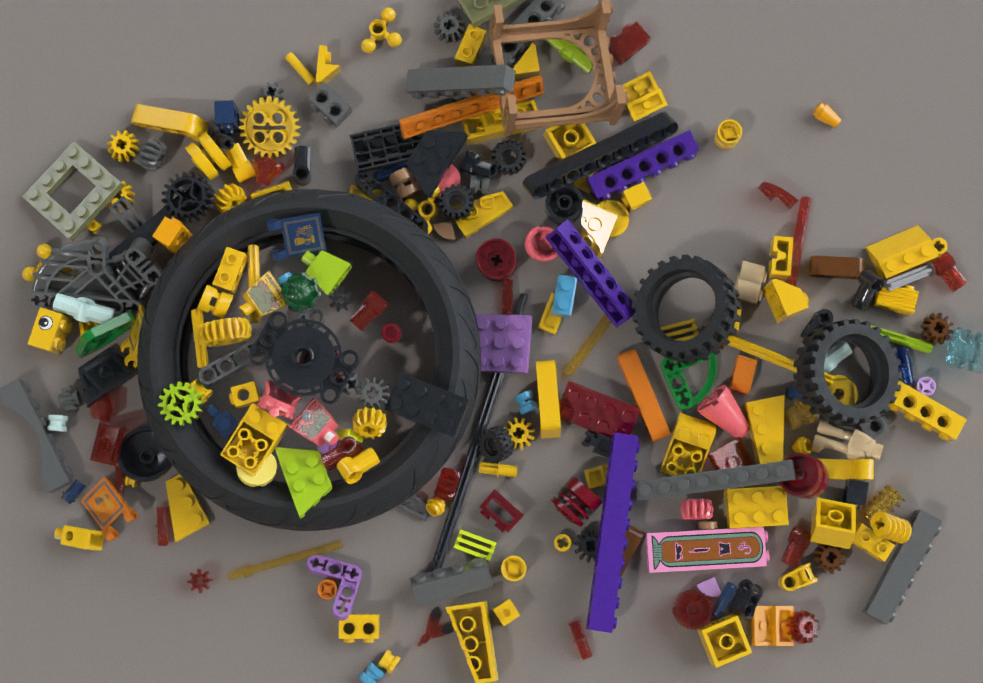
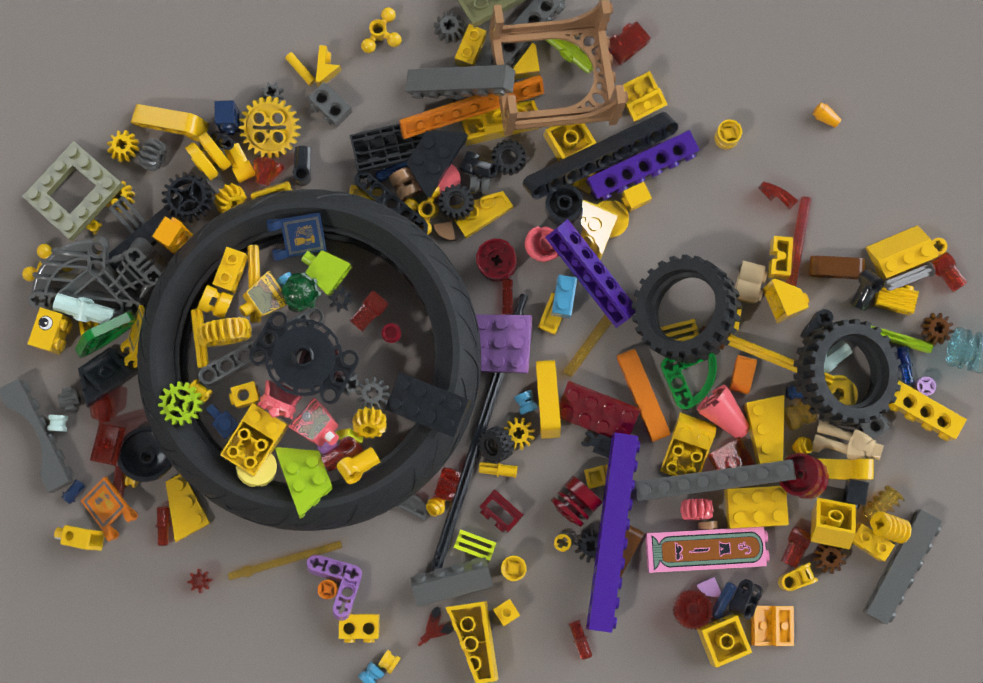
clear red gear [786,610,820,644] -> none

